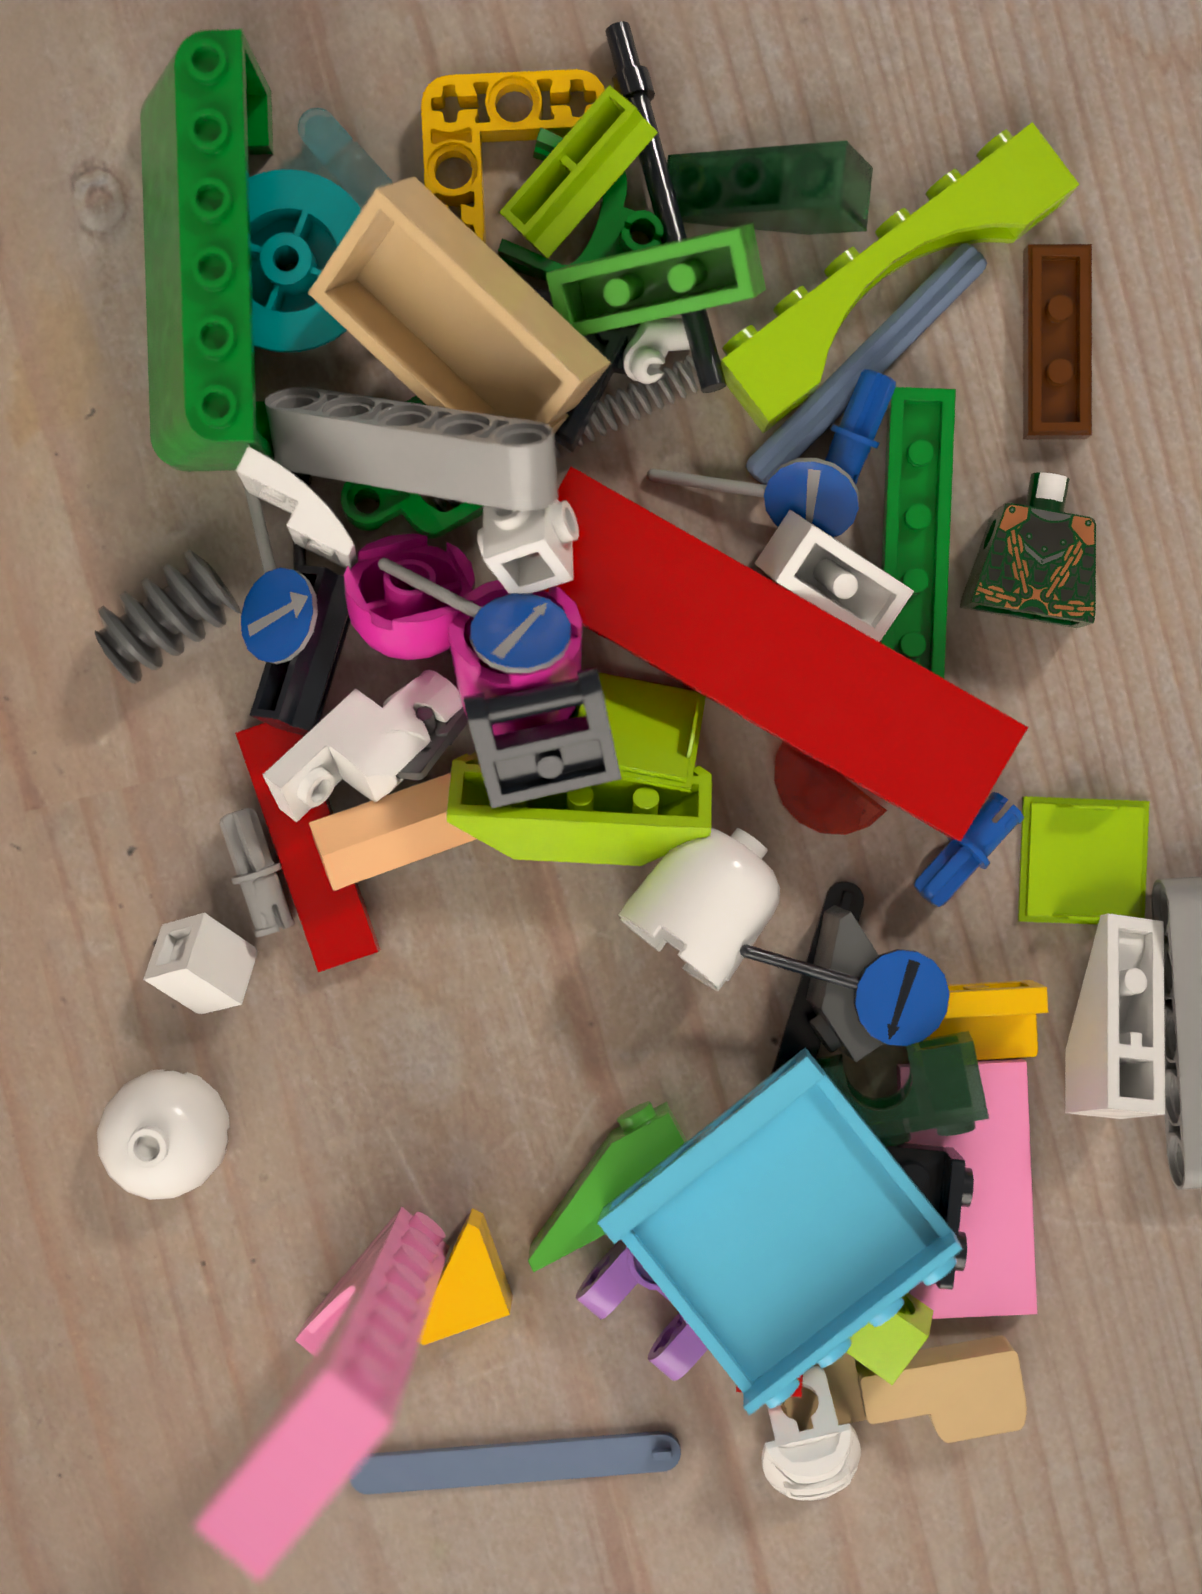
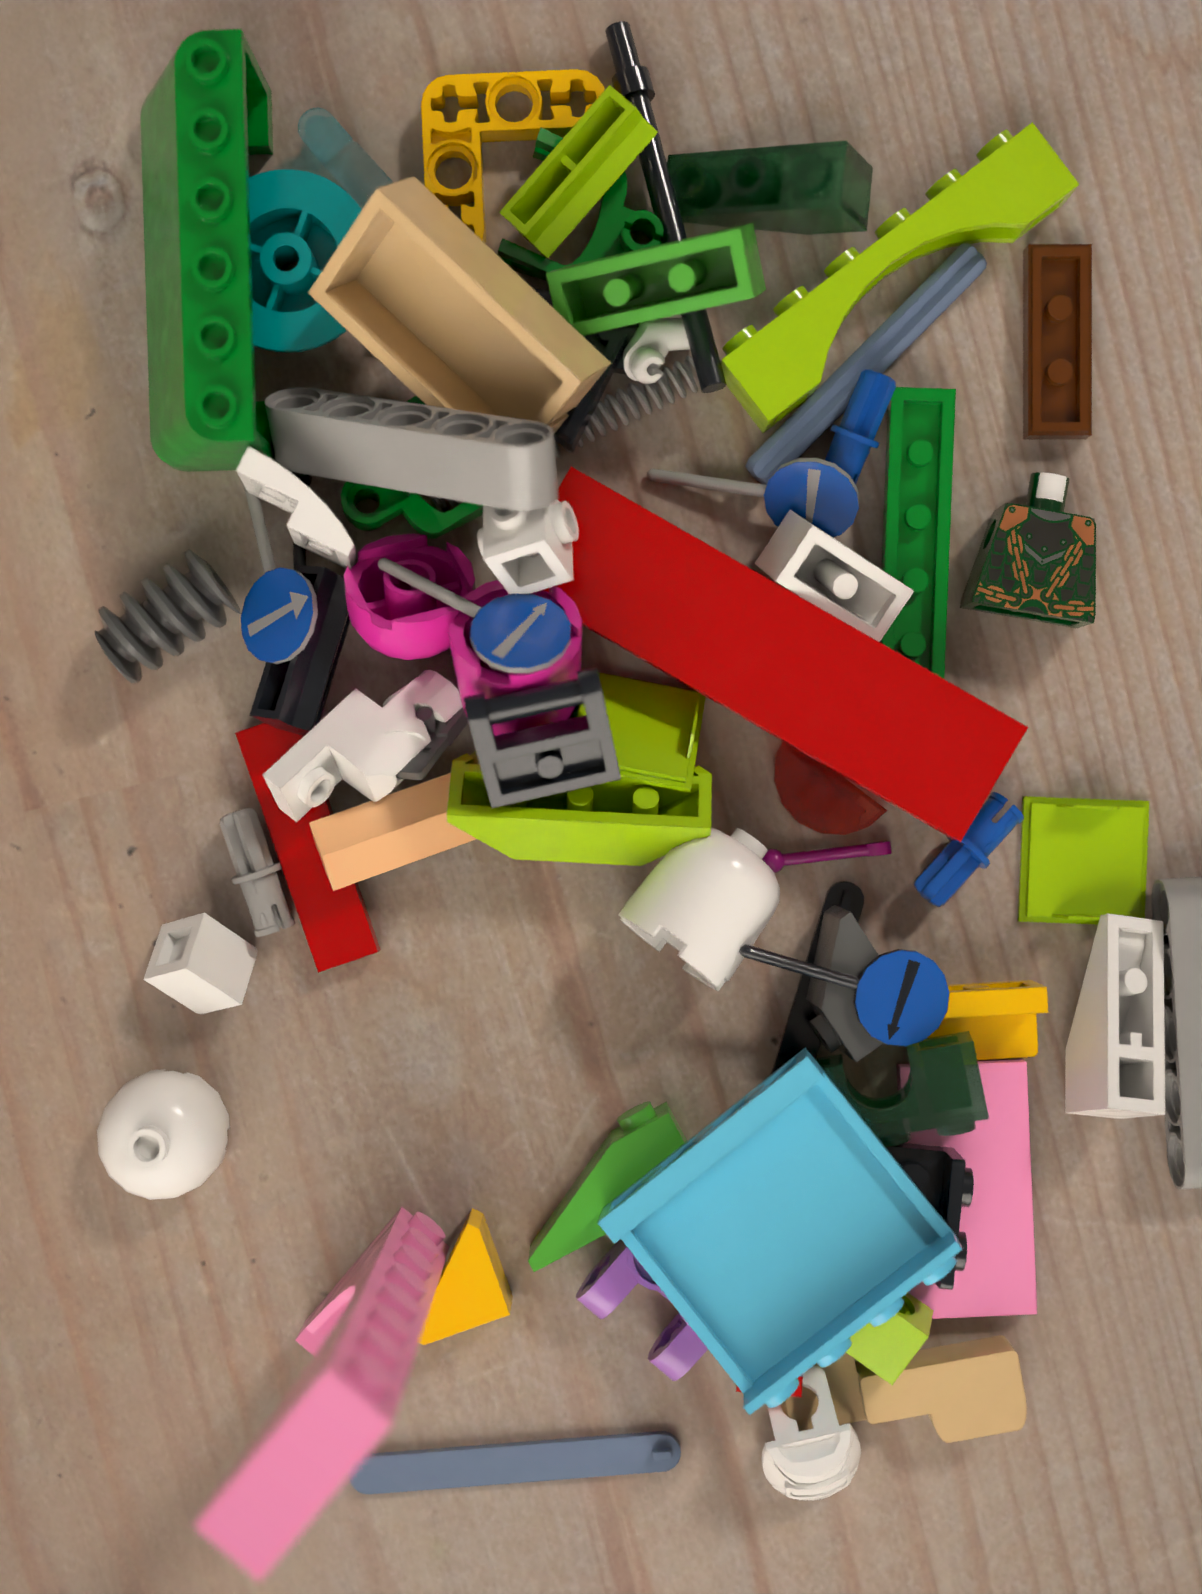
none -> magenta hinge [762,841,892,873]

